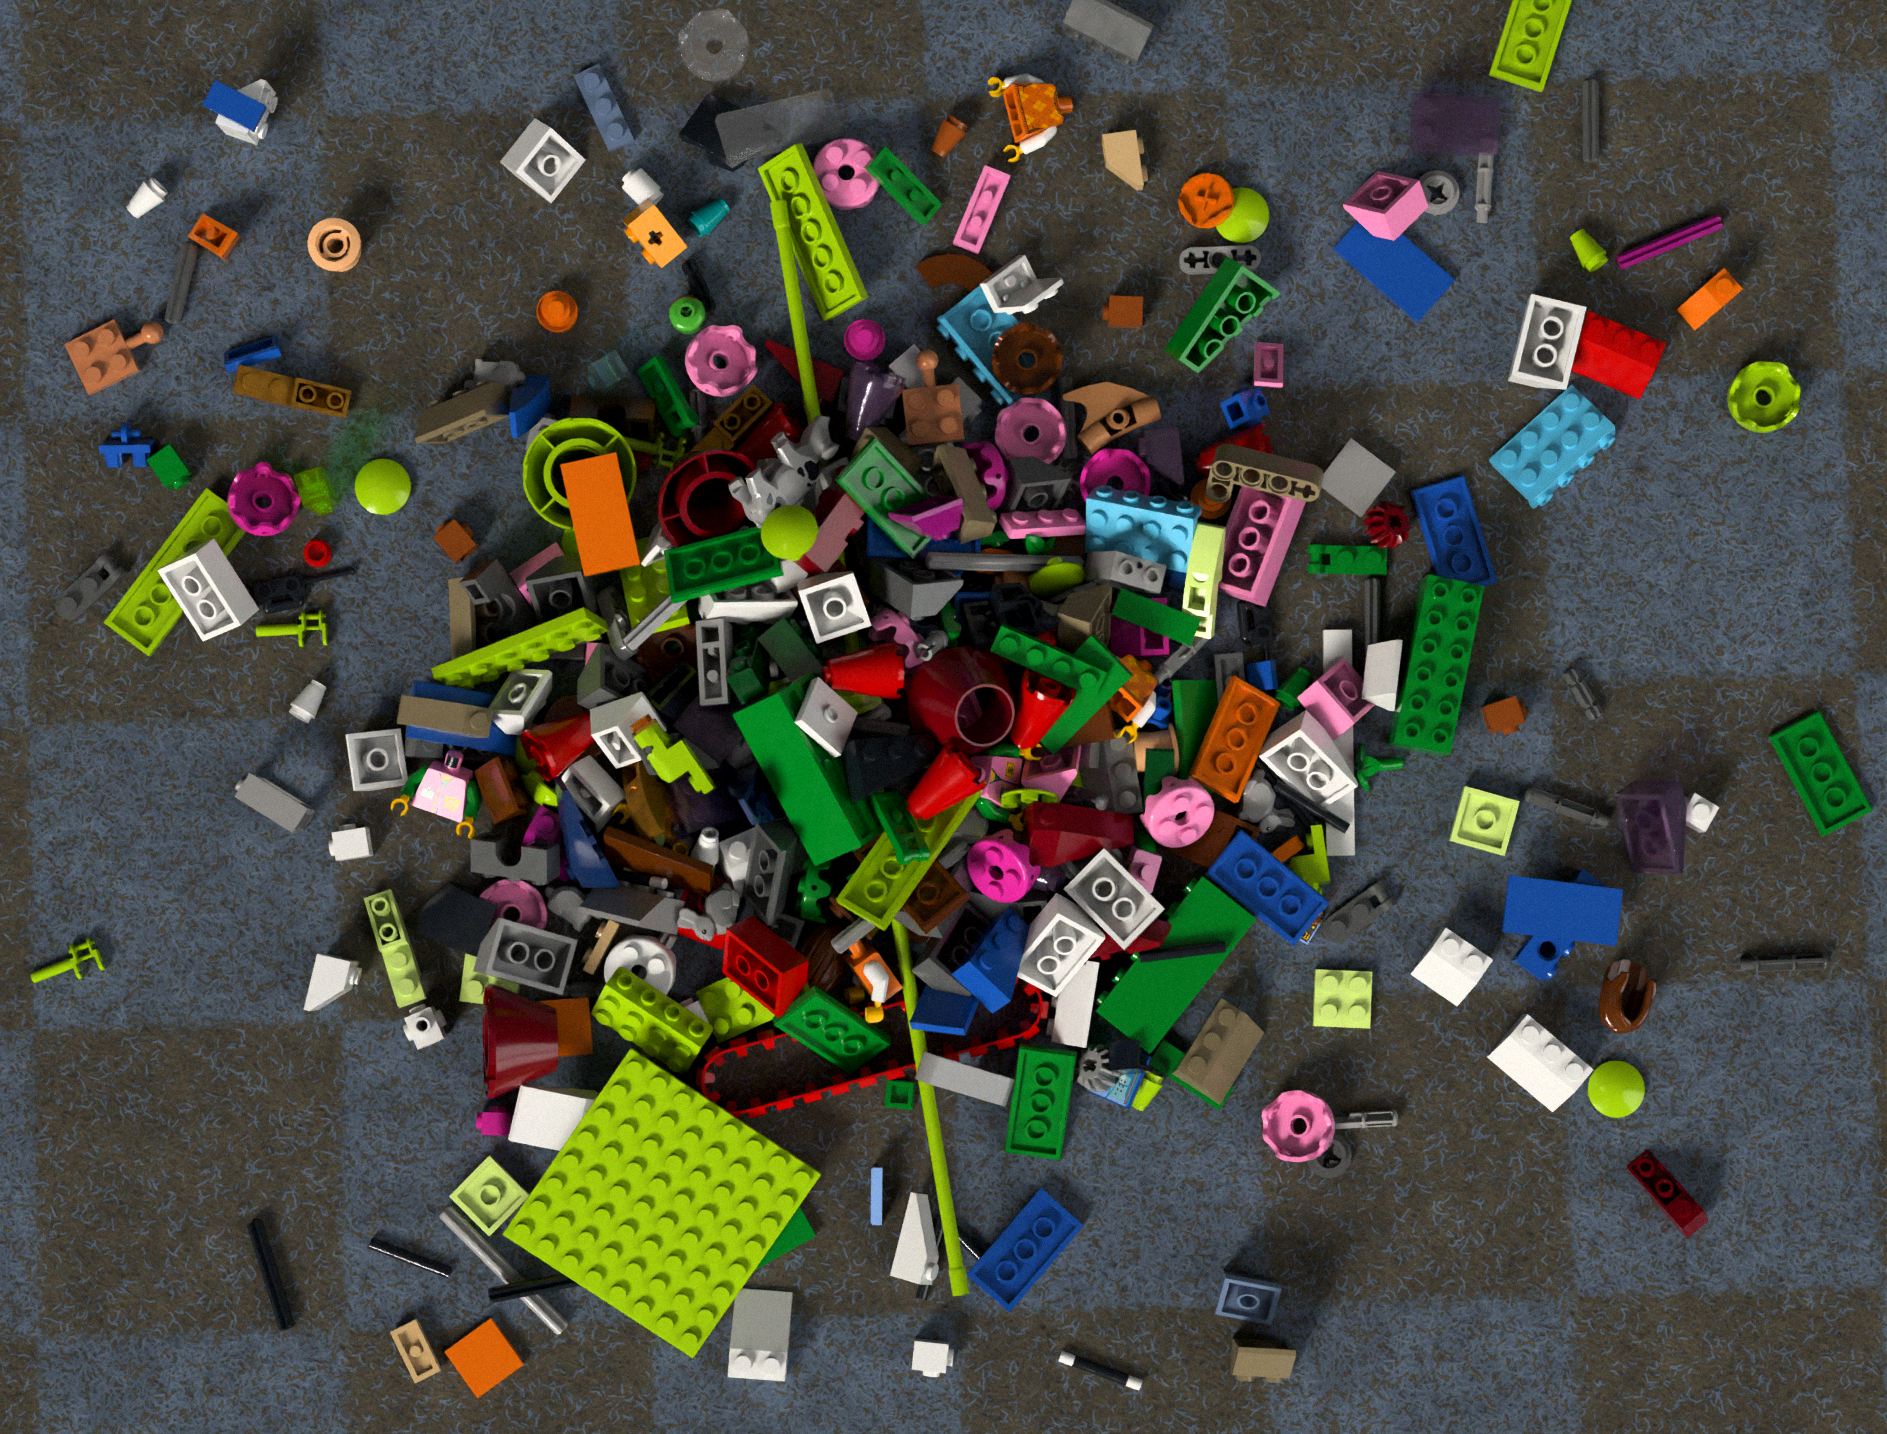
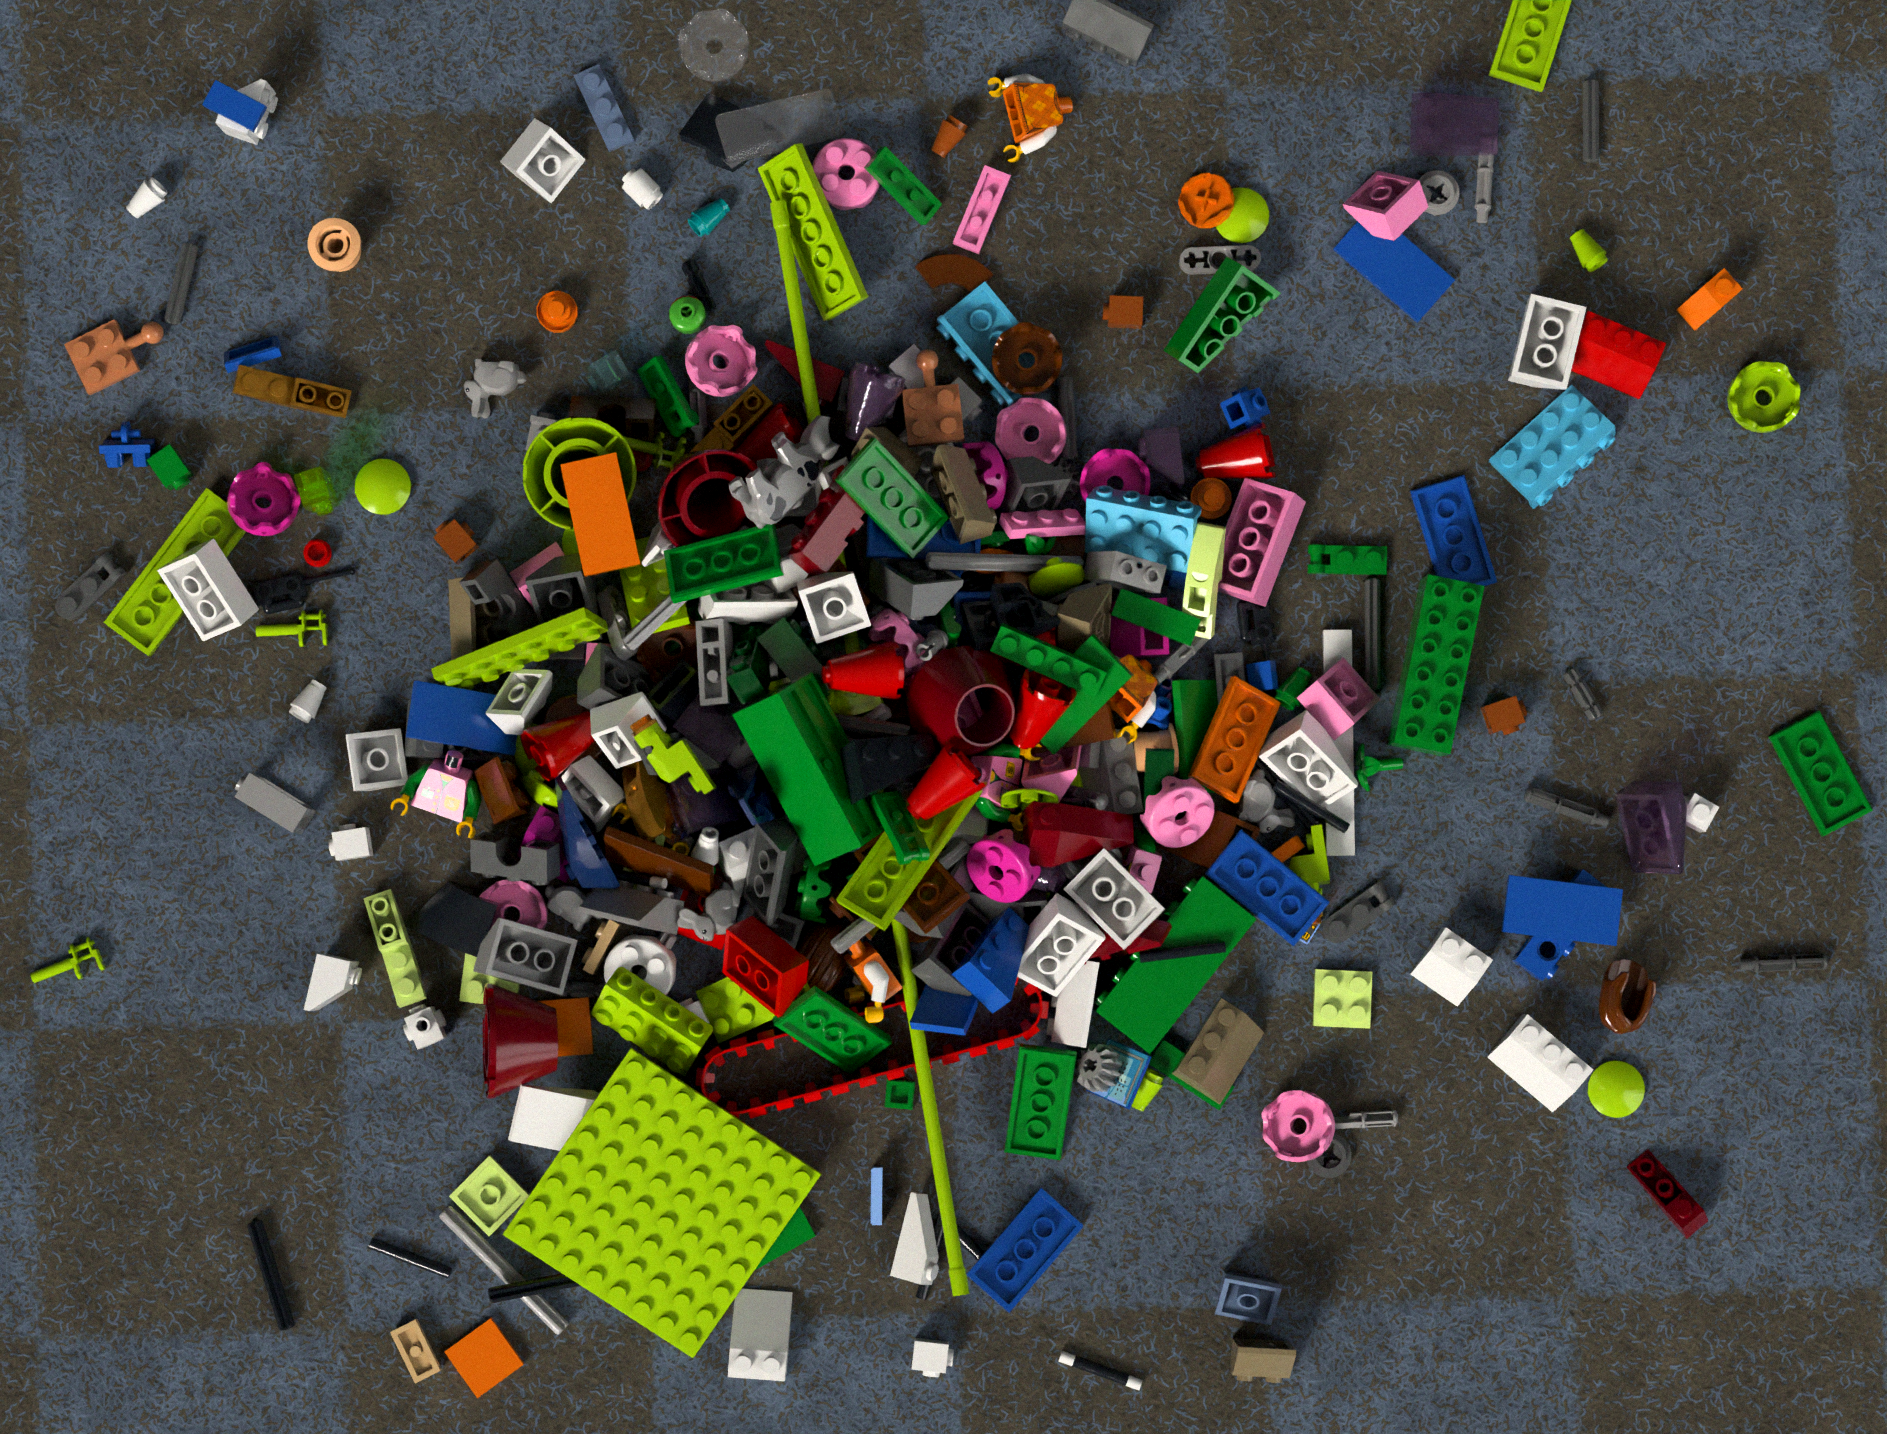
orange slope [187,213,240,260] -> none
dark tan slope [397,695,493,738] -> none
dark tan slope [415,379,511,444] -> none
dark pink plate [476,1106,512,1136] -> none
blue slope [509,374,551,438] -> none
light orange brick [622,199,687,268] -> none
lime dish [761,505,819,561] -> none
white plate [794,677,858,758] -> none
dark pink plate [844,319,885,361] -> none
magenta slope [888,494,964,541] -> none
light grey beam [915,1051,1014,1107] -> none
white bracket [980,255,1064,315] -> none
medium nougat pin [1062,382,1161,455] -> none
tan slope [1101,130,1148,191] -> none
black panel [1109,1040,1153,1075] -> none
dark tan beam [1206,443,1324,503] -> none
bright pink slope [1252,342,1283,388] -> none
light grey tile [1321,438,1396,517] -> none
white slope [1361,639,1403,711] -> none
dark red gear [1363,501,1412,549] -> none
yellowish green plate [1449,786,1520,856] -> none
magenta axle [1616,214,1723,269] -> none

